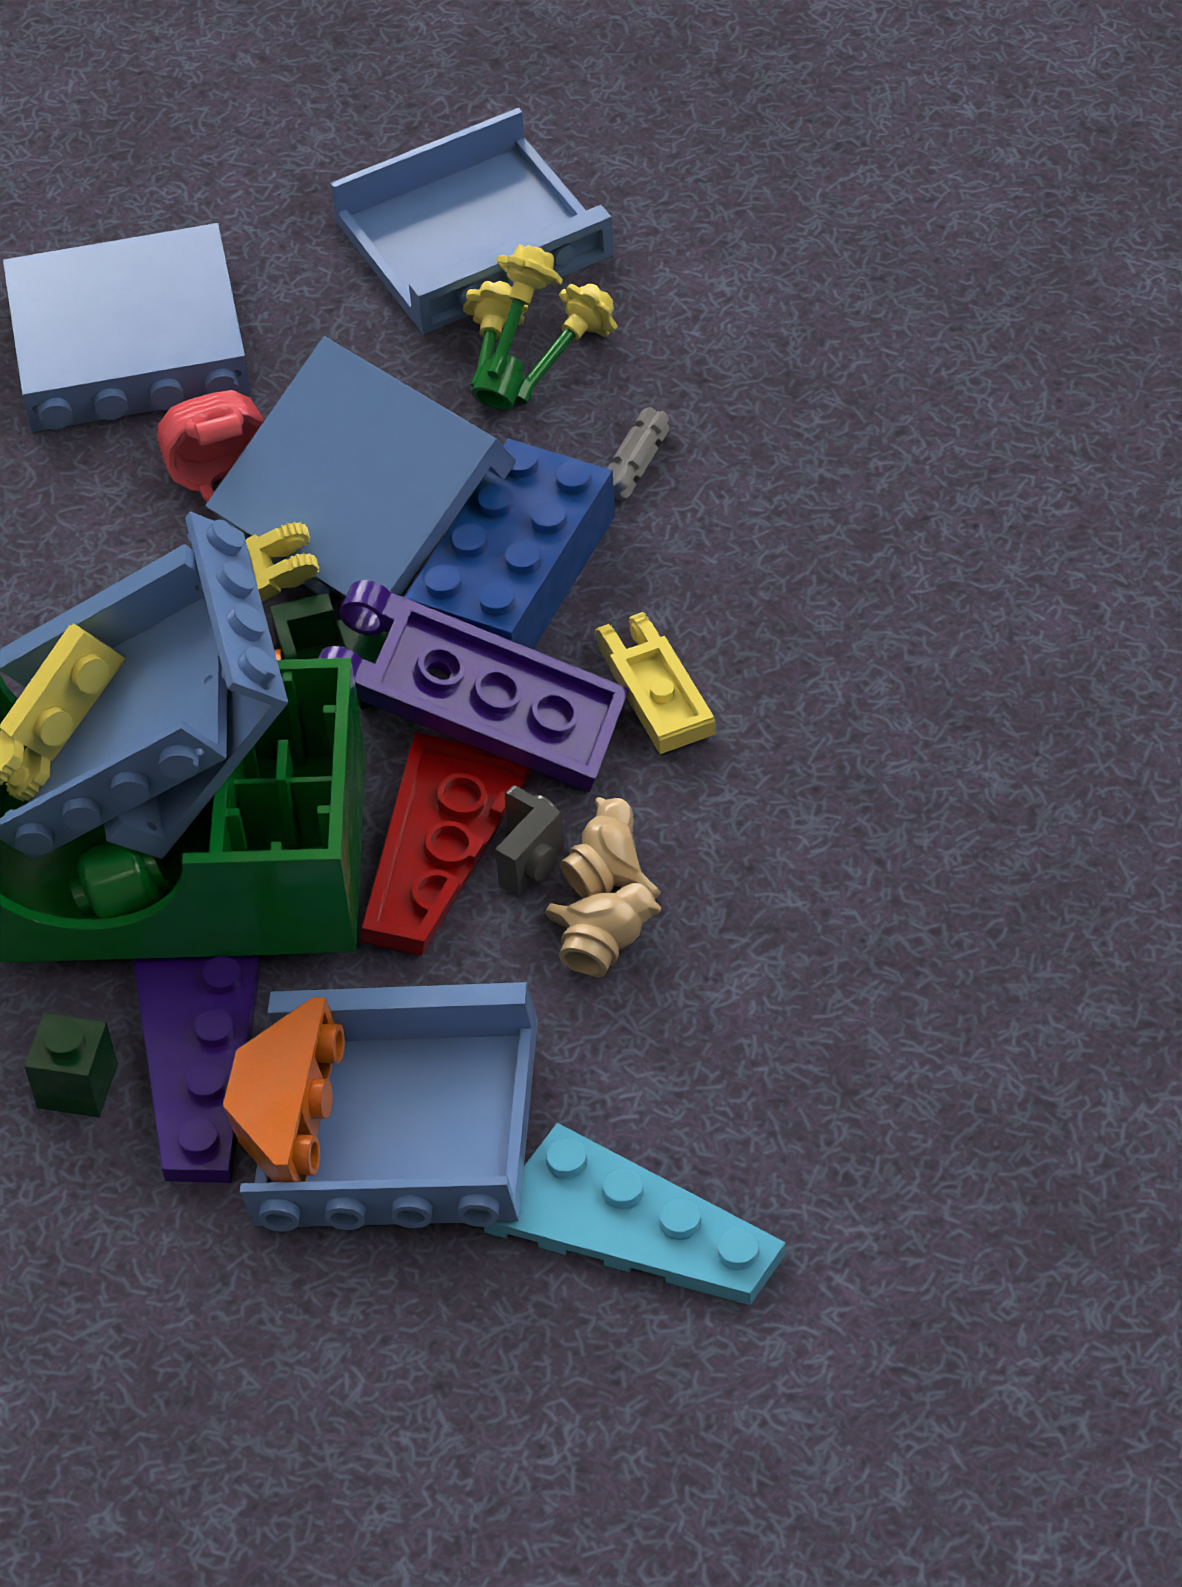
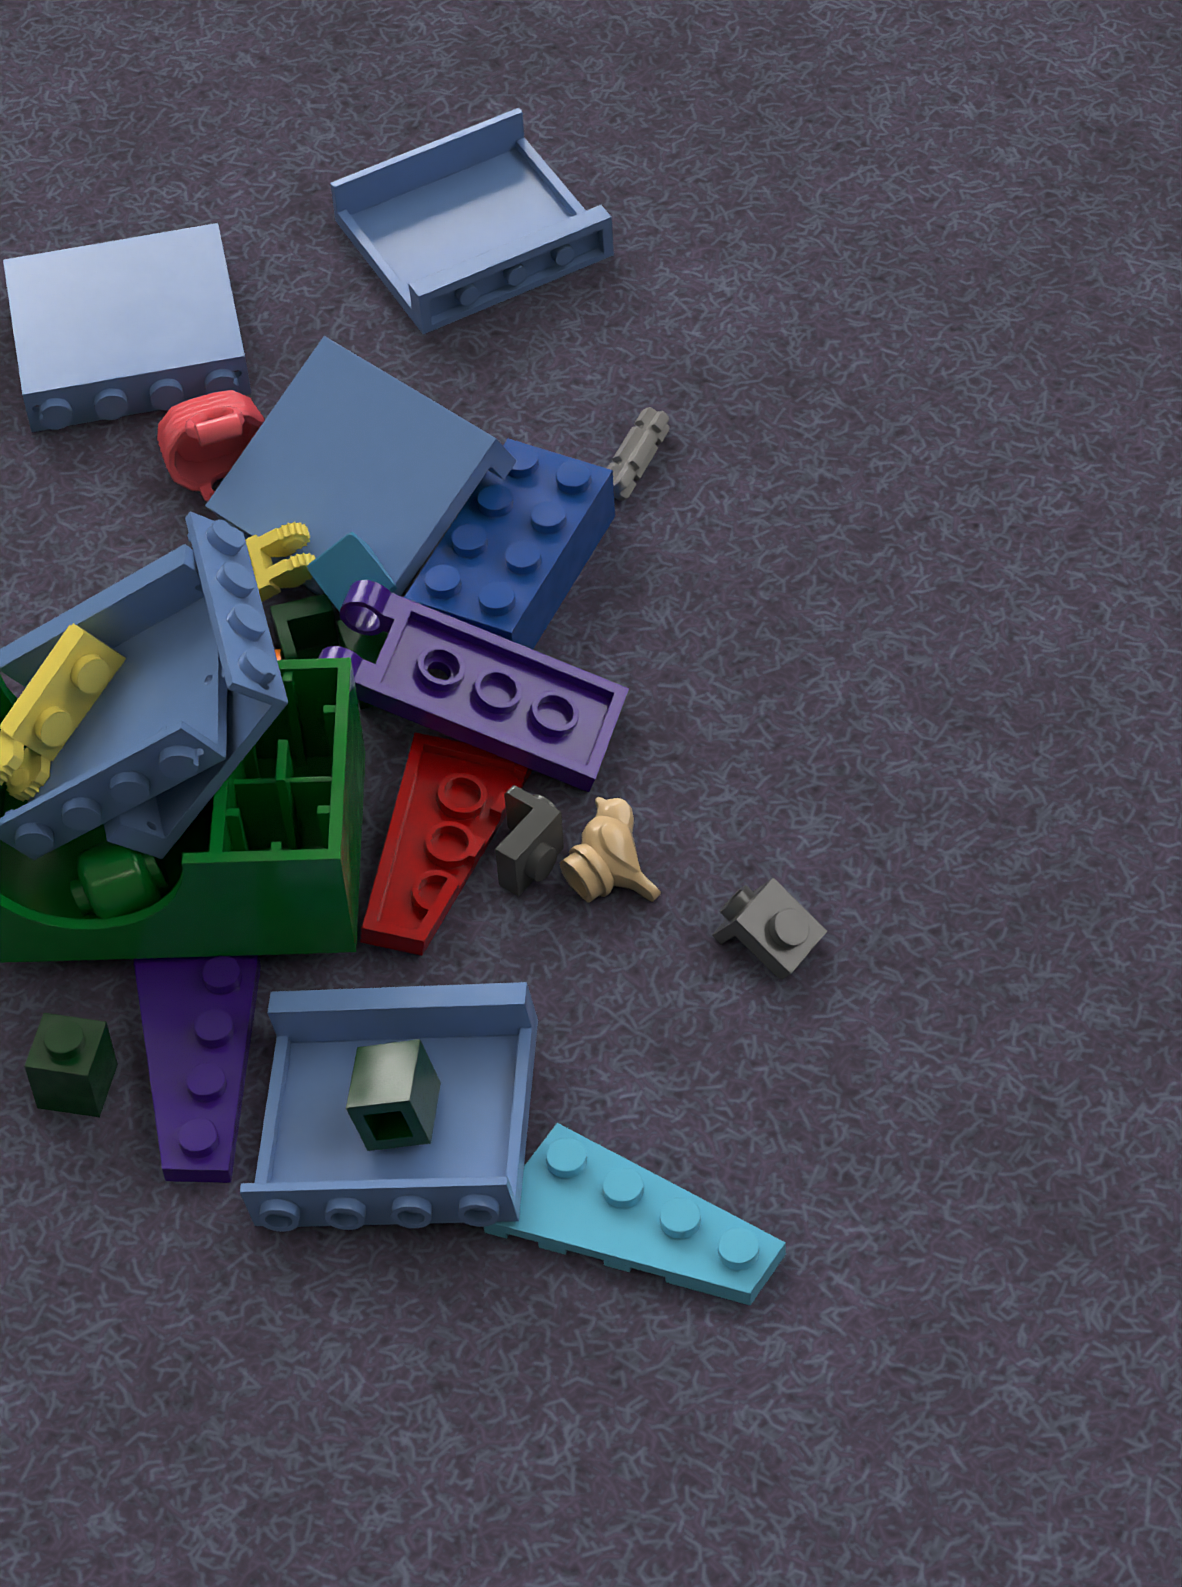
orange slope [223,997,345,1183] -> none
plant [463,245,618,411] -> none
tan animal [545,883,661,978] -> none
light yellow hinge [595,612,715,754] -> none
none -> dark azure slope [307,532,398,612]
none -> brick [346,1039,441,1151]
none -> bracket [712,878,827,979]

